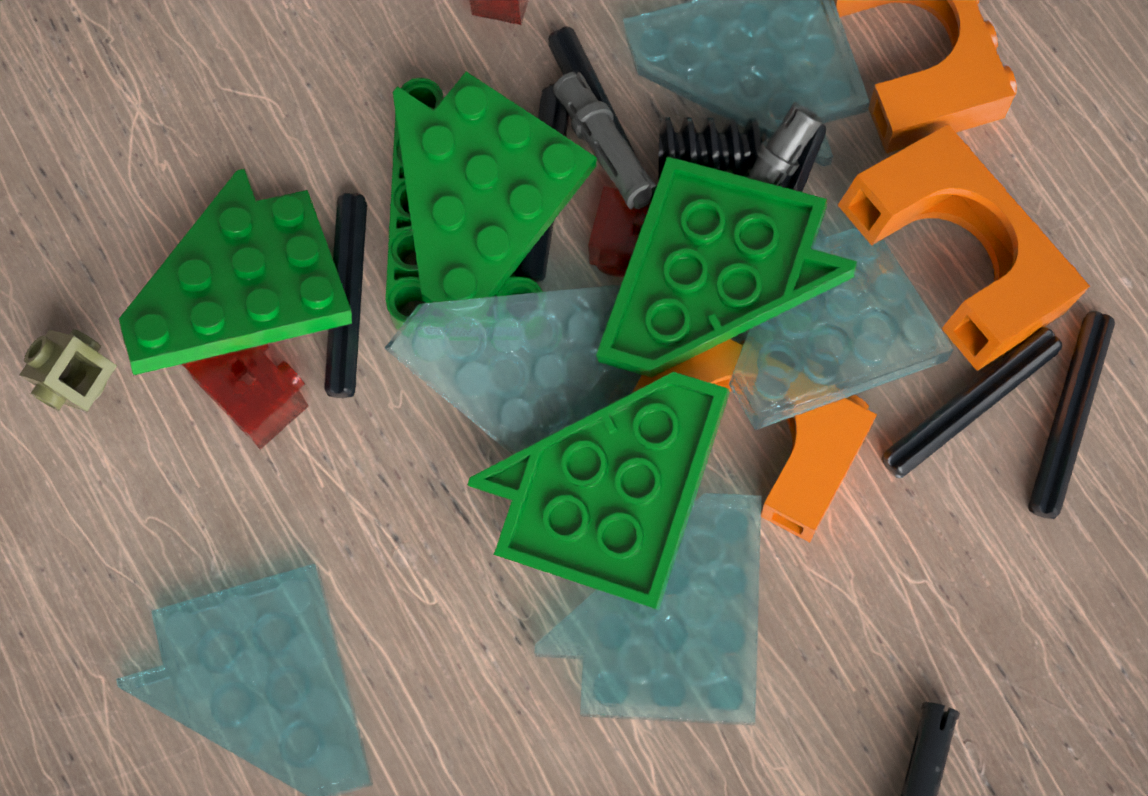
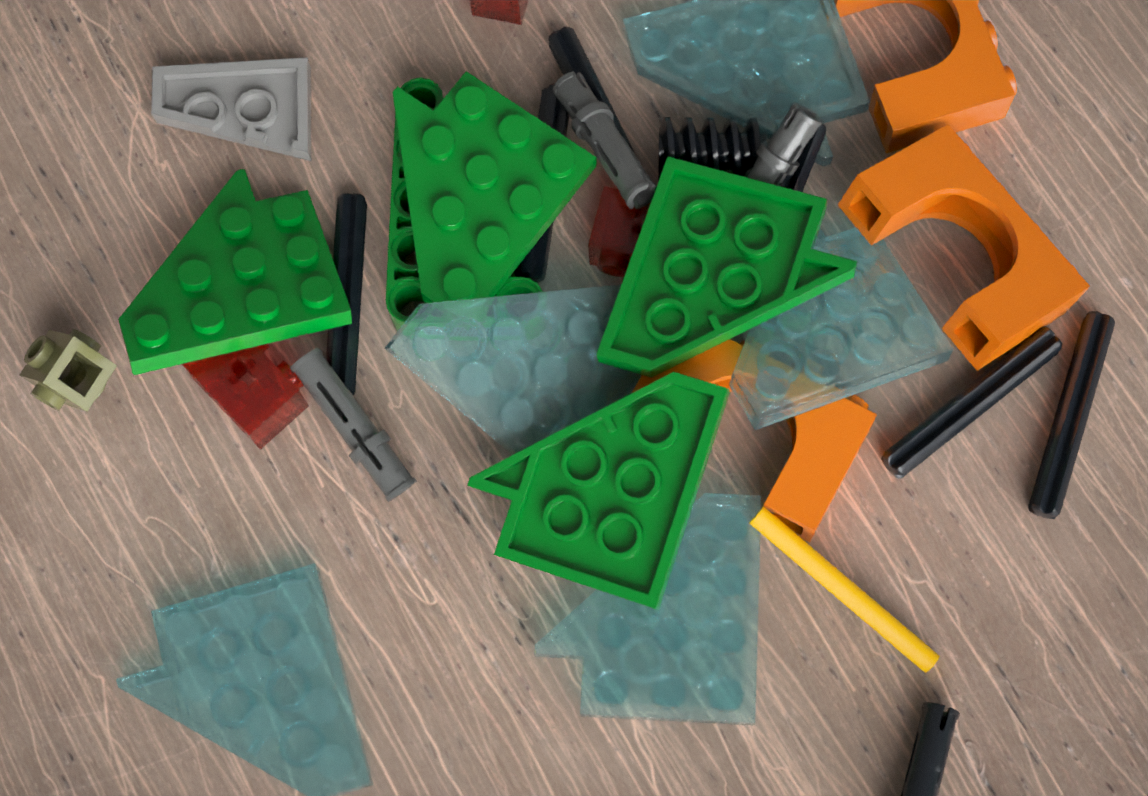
none -> light grey wing [151,57,312,161]
none -> dark grey pin [290,348,417,502]
none -> yellow bar [749,506,940,673]

